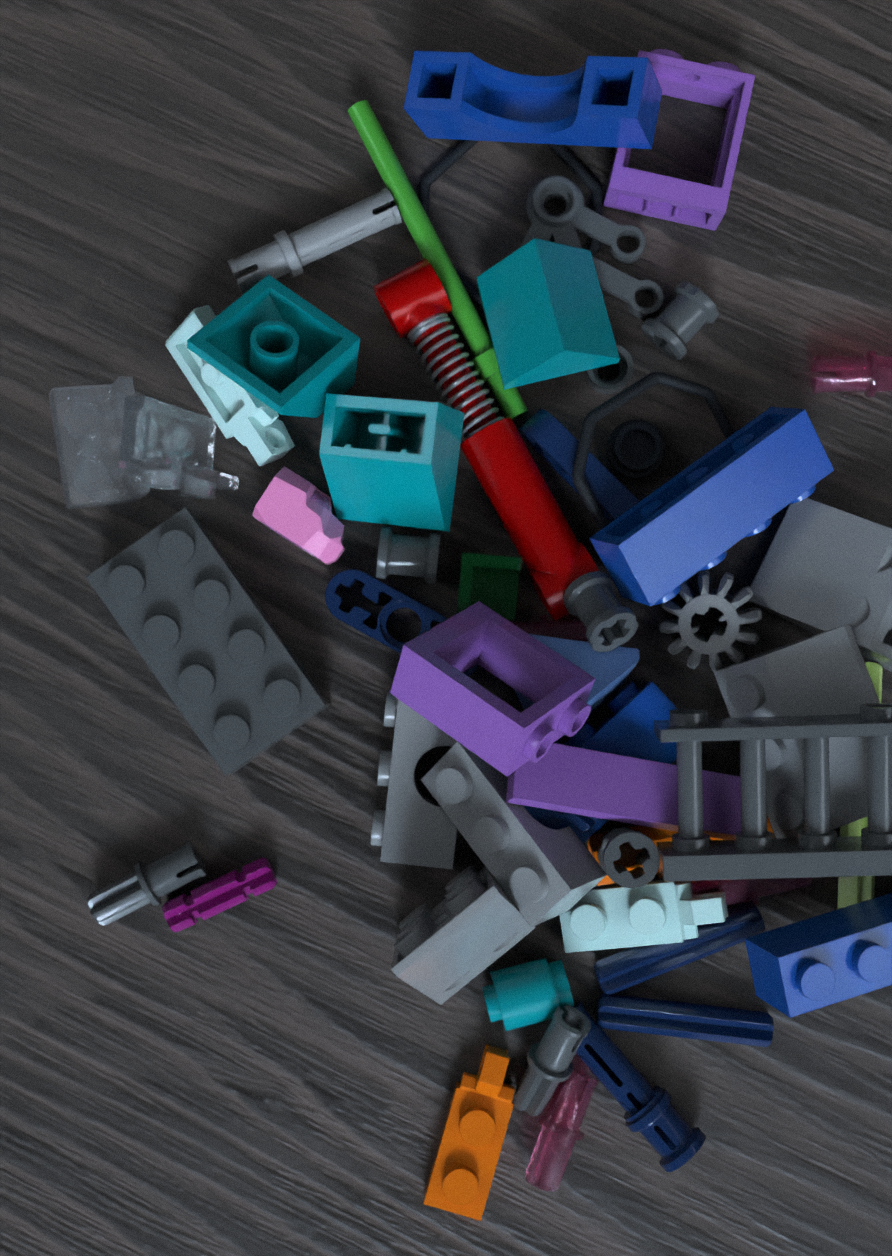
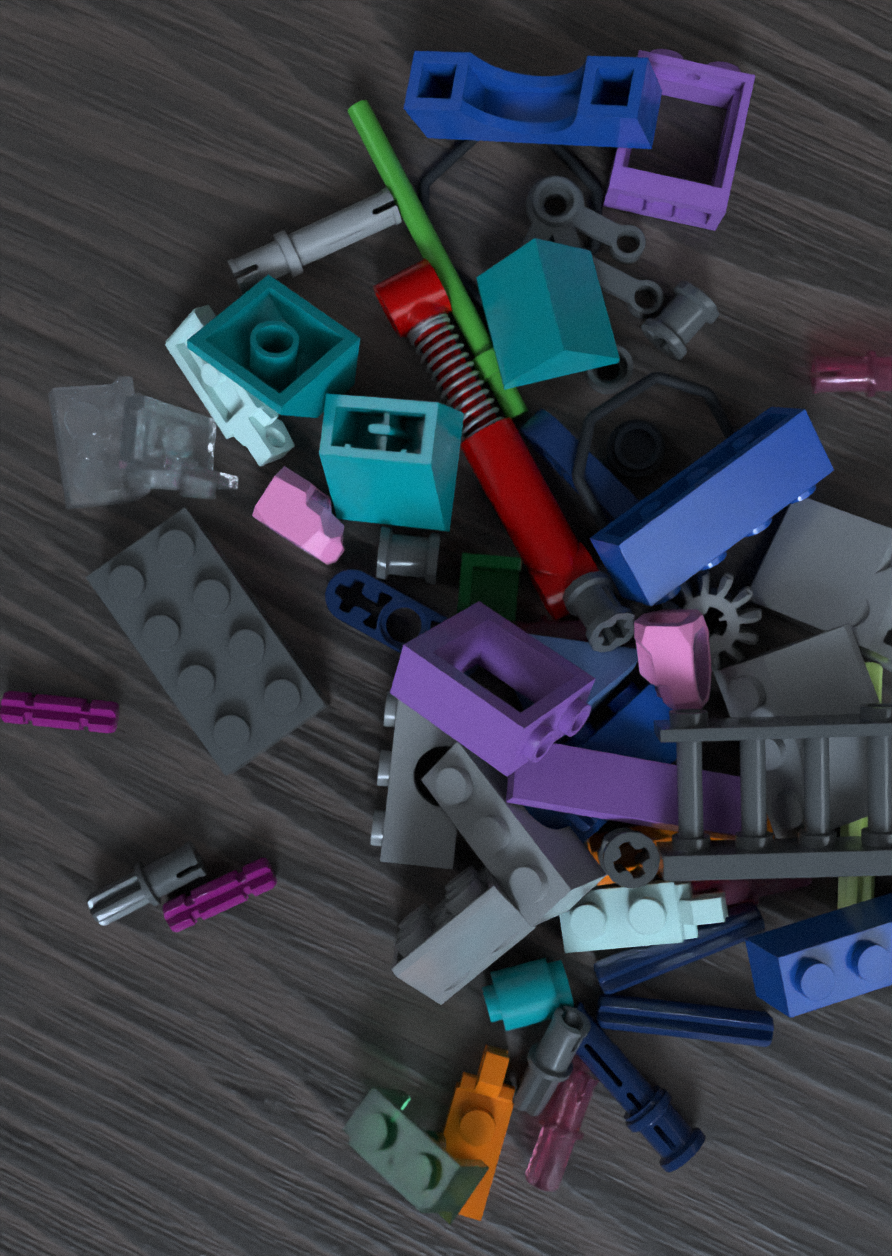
none -> magenta axle [0,691,119,733]
none -> window [342,1086,489,1225]
none -> bright pink rock [634,609,712,710]

